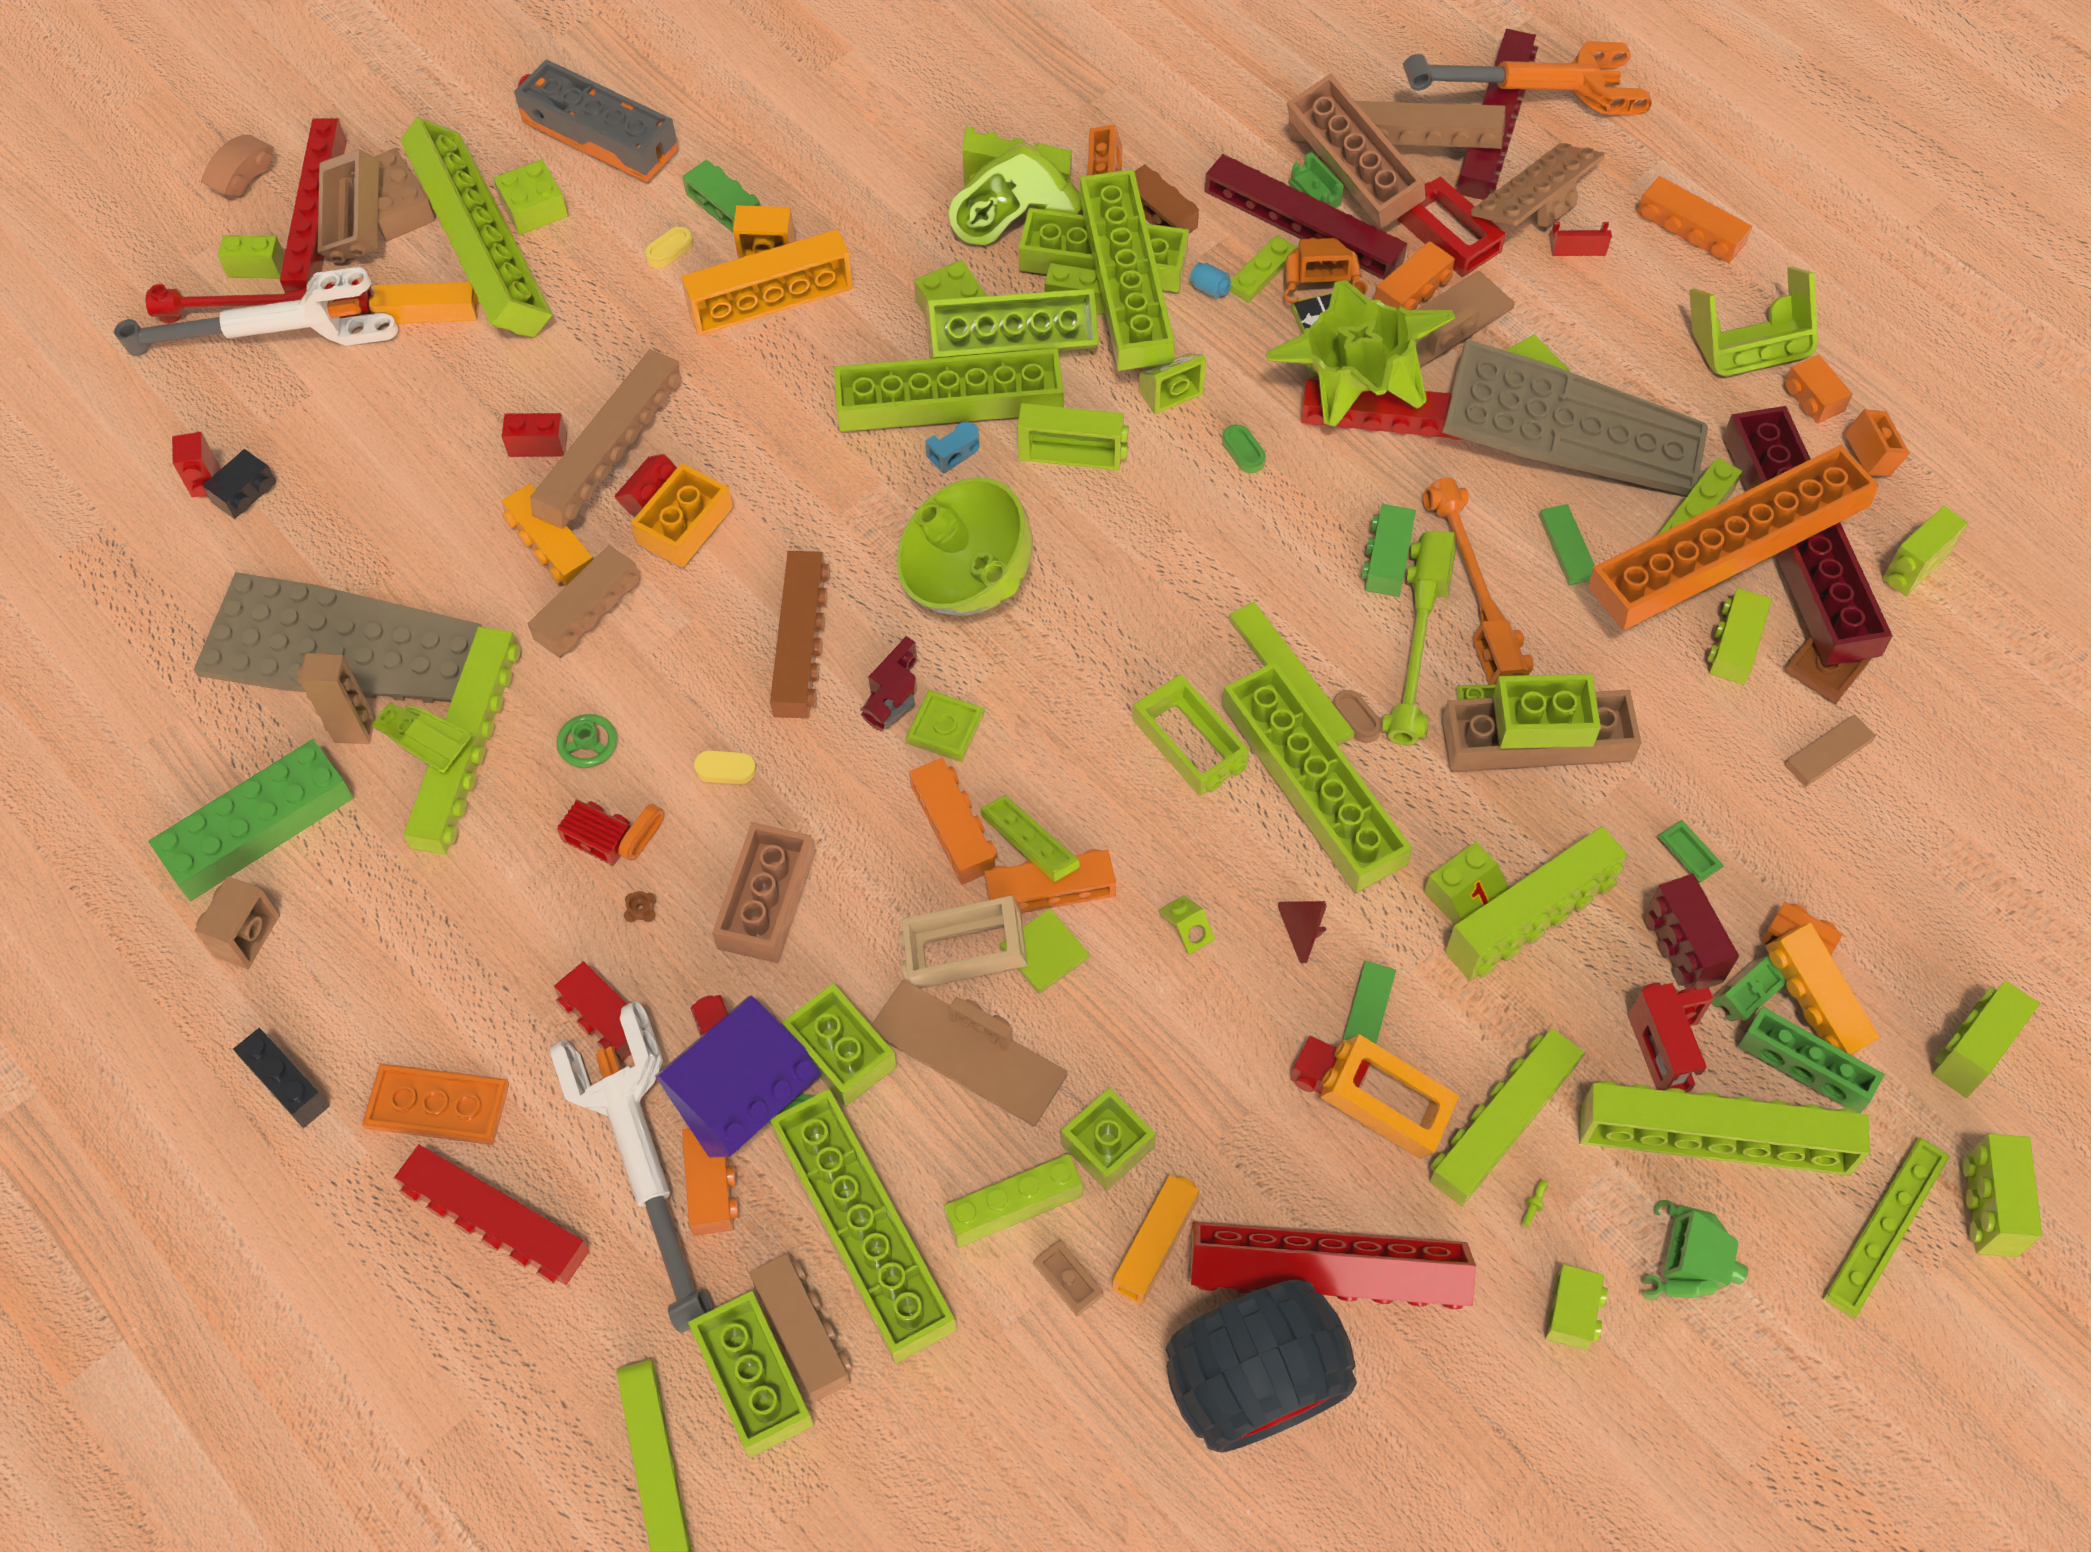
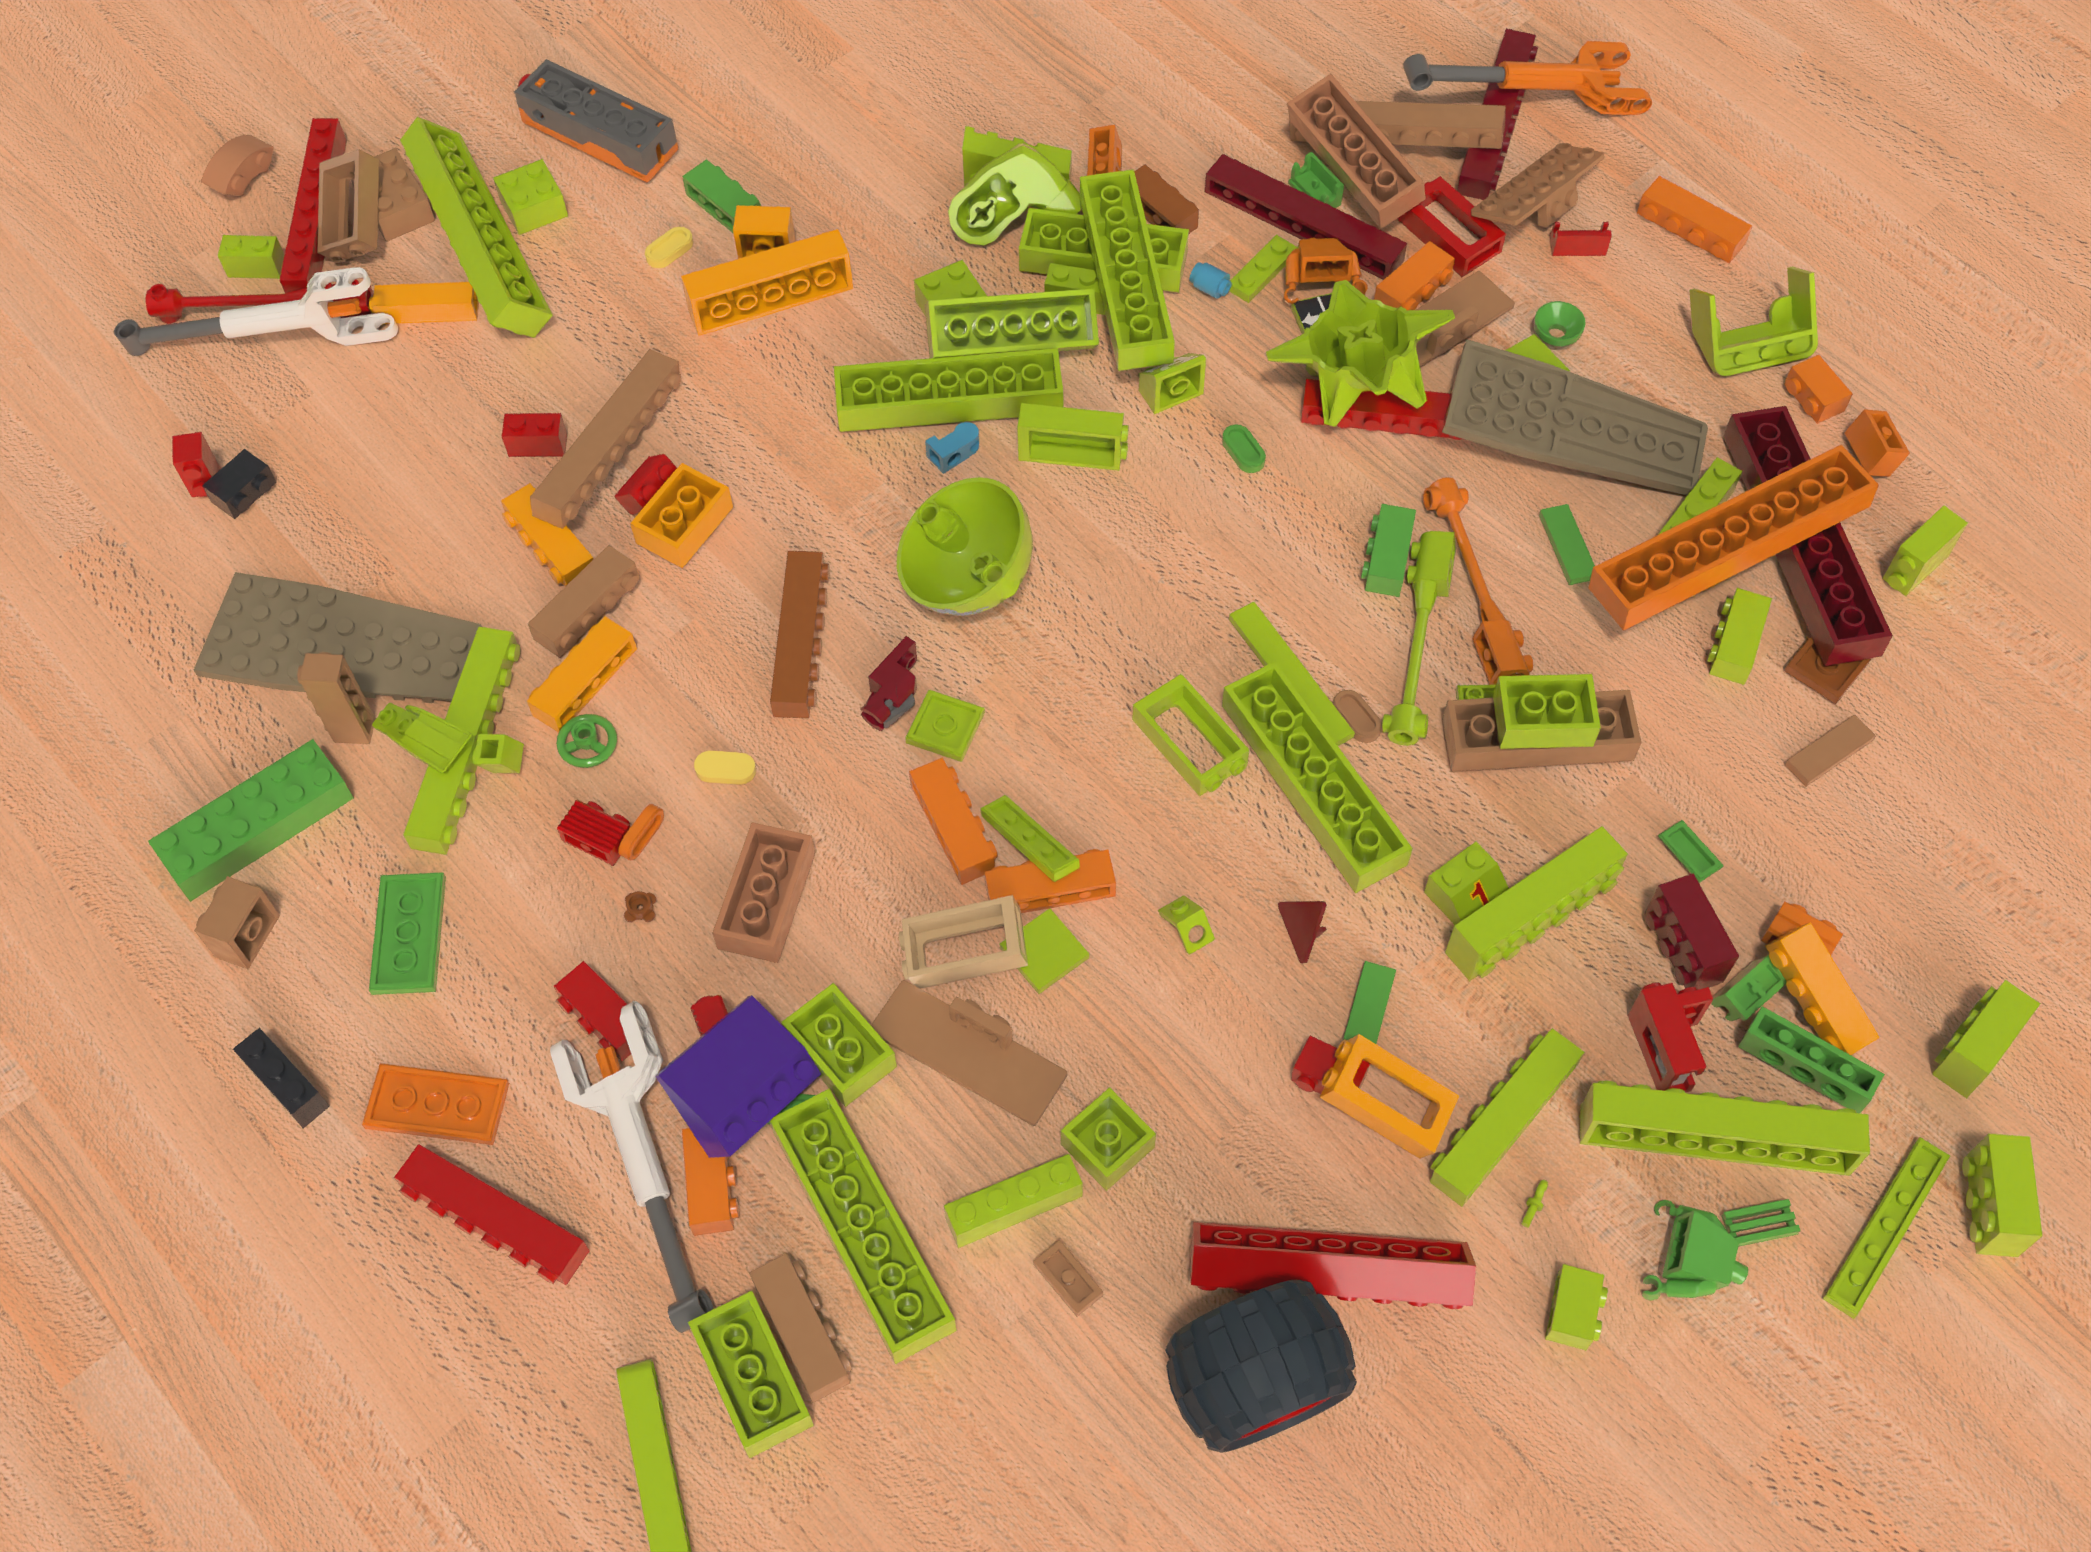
light orange brick [1112,1174,1200,1306] -> none
none -> bright green tile [369,872,446,995]
none -> lime brick [474,734,524,773]
none -> light orange brick [527,616,637,733]
none -> bright green piece [1534,301,1586,346]
none -> bright green tile [1721,1199,1801,1247]

